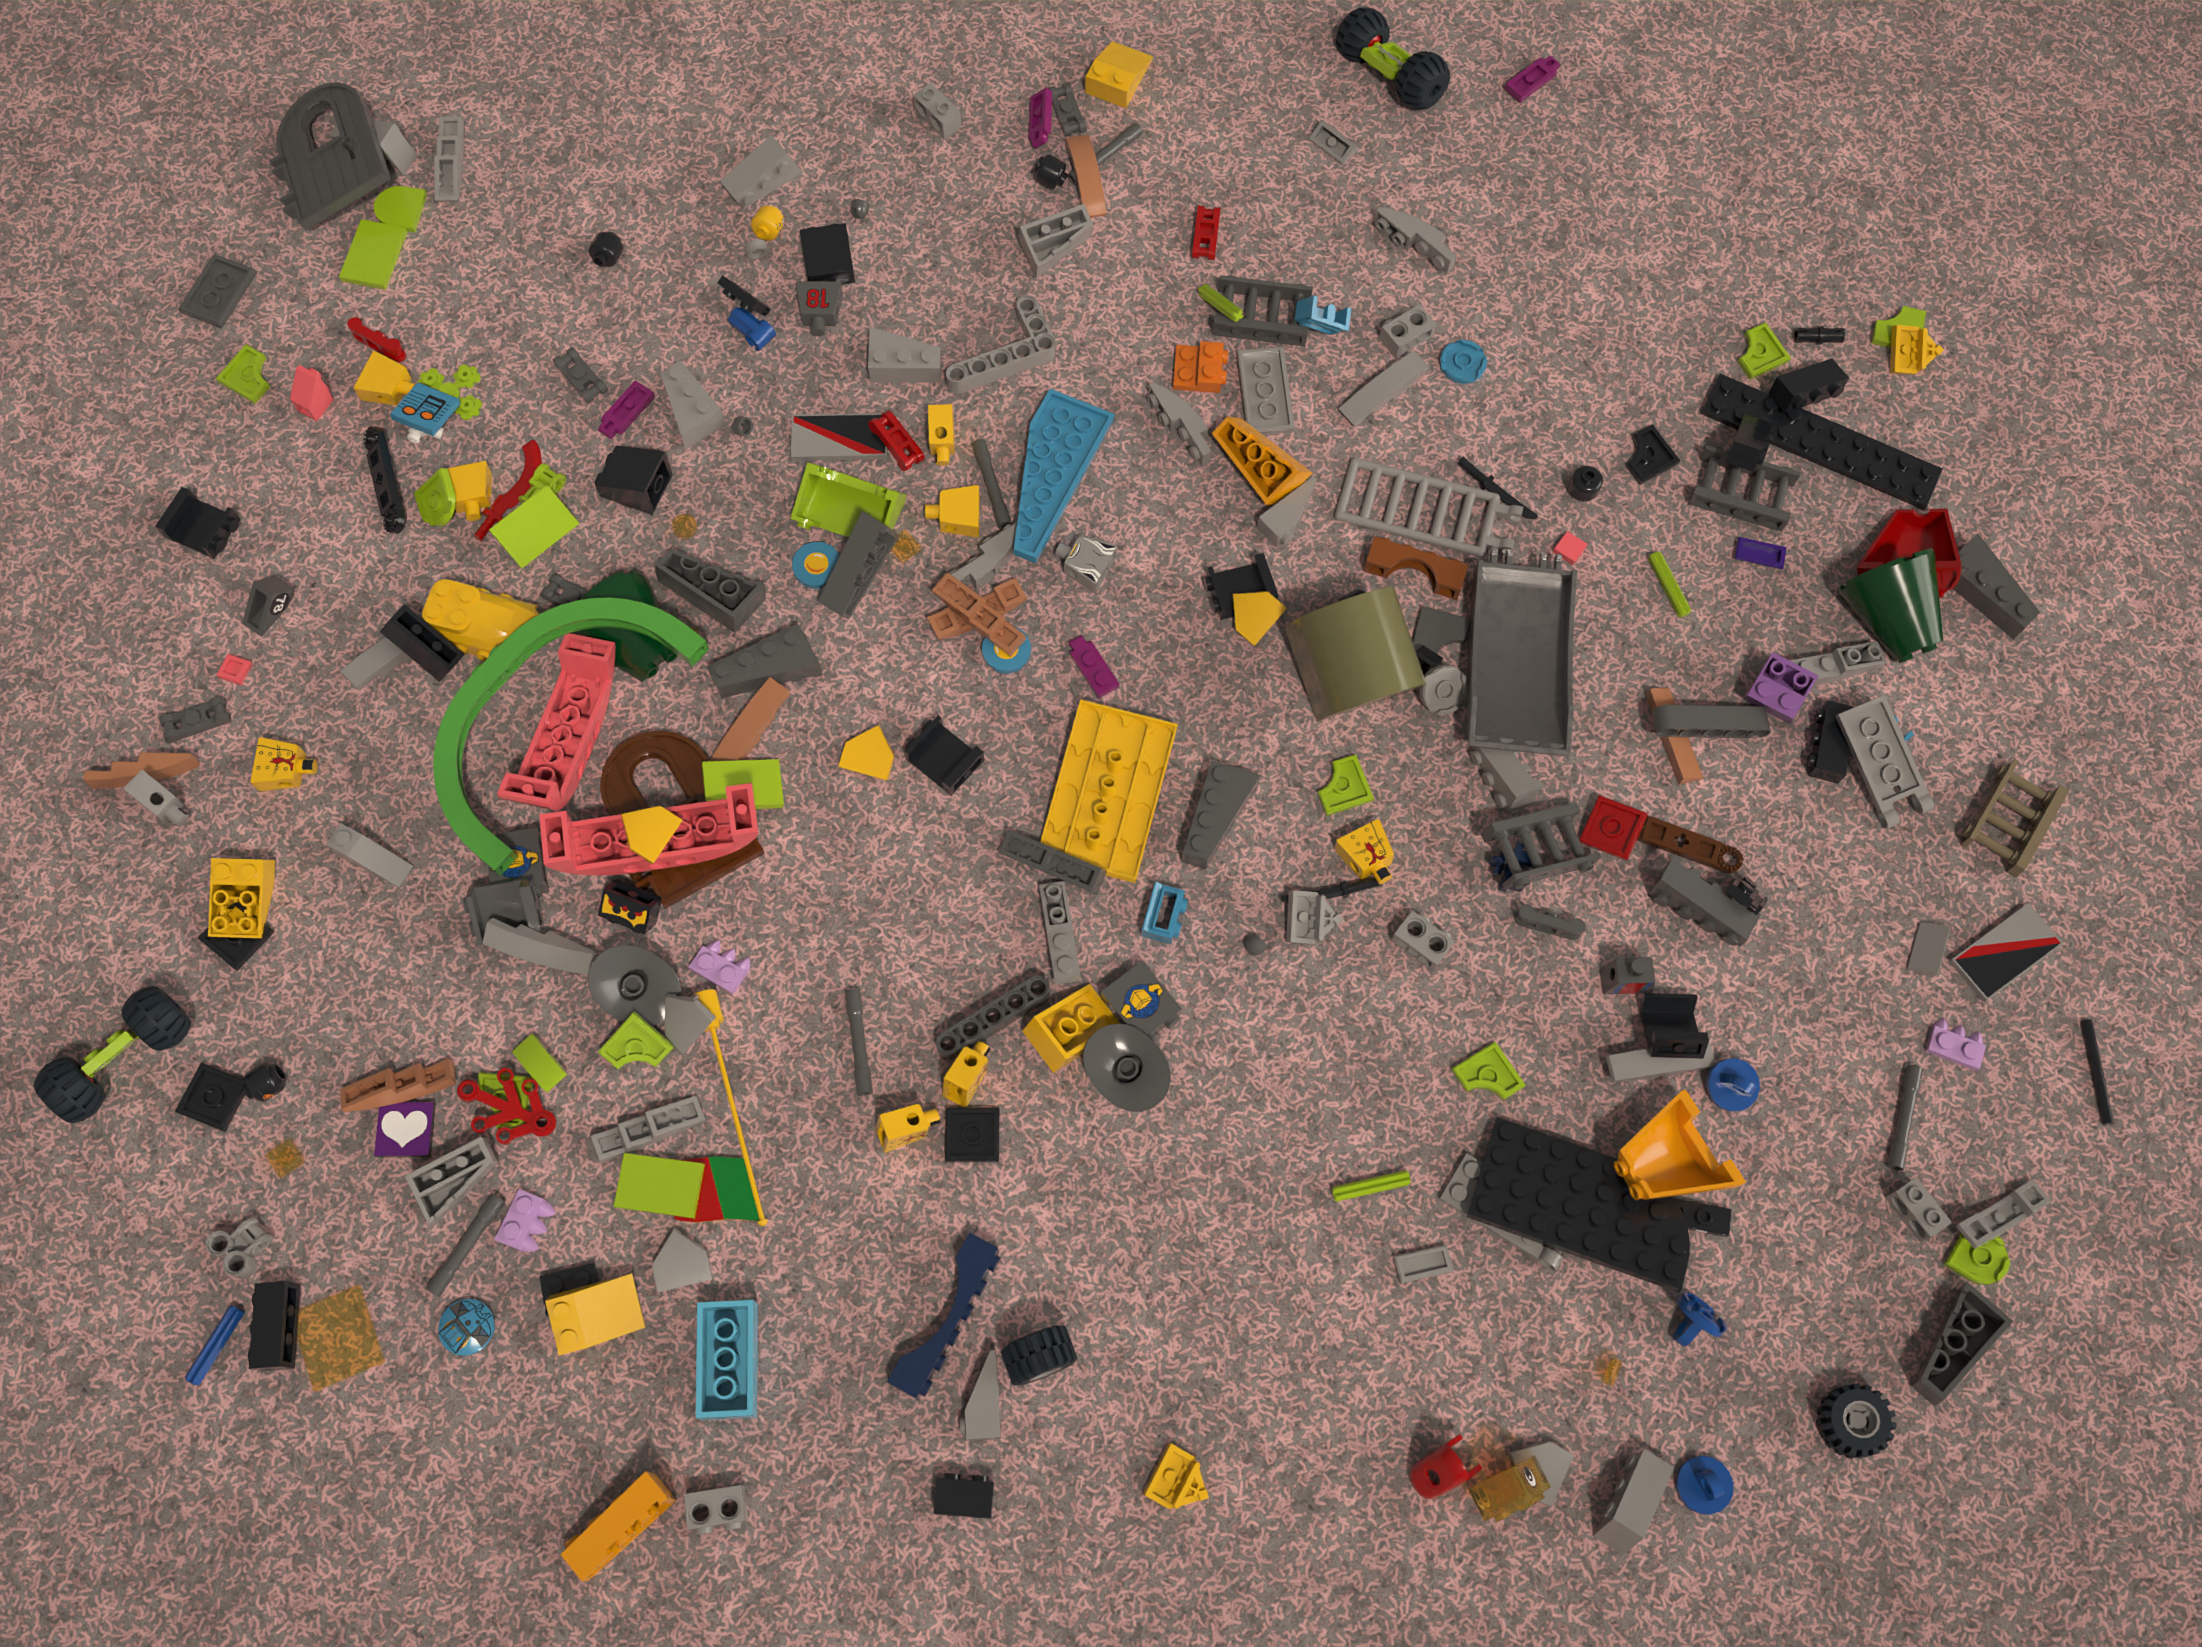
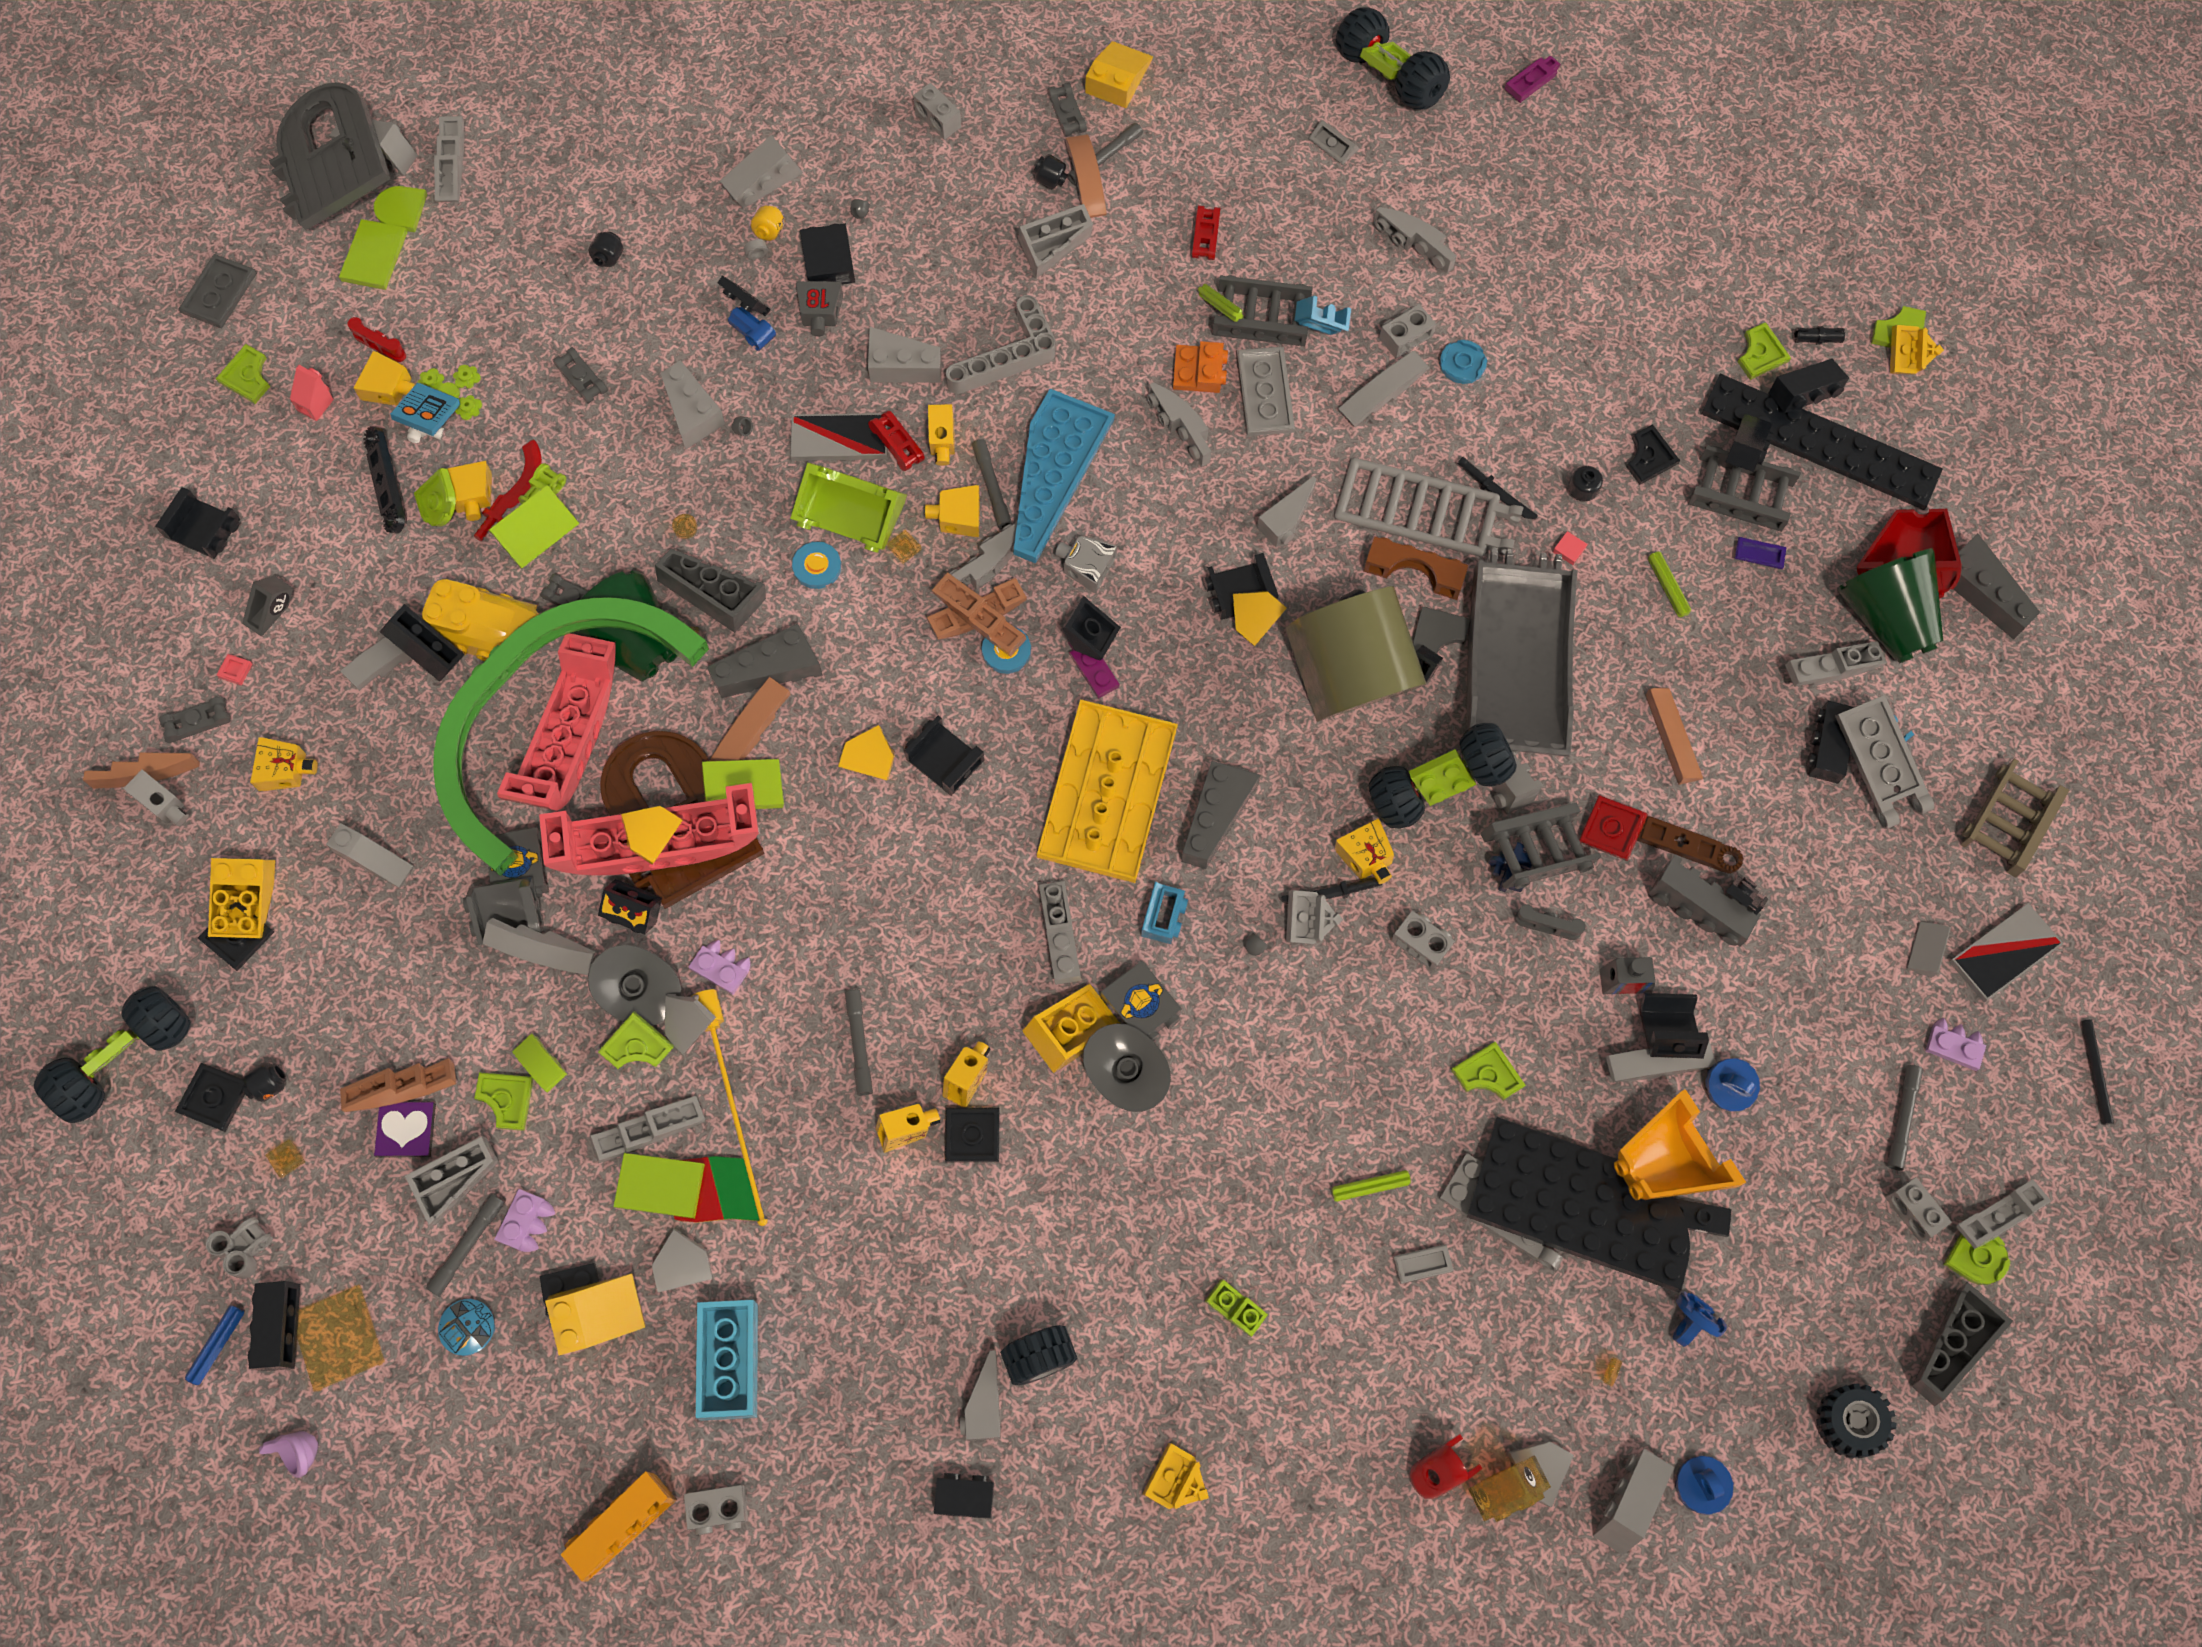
red plant [457,1068,556,1145] -> none
black slope [595,445,673,515] -> none
magenta hinge [598,381,655,439] -> none
dark grey wedge [818,511,900,620] -> none
dark blue arch [887,1232,1001,1400] -> none
dark grey beam [936,975,1050,1060] -> none
dark grey slope [998,829,1107,895] -> none
magenta hinge [1029,87,1052,148] -> none
light orange wedge [1212,416,1313,506] -> none
lime tile [1317,754,1374,816] -> none
light grey tile [1419,664,1468,715] -> none
dark grey beam [1652,705,1771,738] -> none
medium lavender slope [1745,652,1819,724] -> none
none -> lavender hat [259,1431,318,1478]
none -> black slope [1063,596,1121,661]
none -> lime slope [1204,1279,1268,1337]
none -> black plate [1369,723,1517,829]

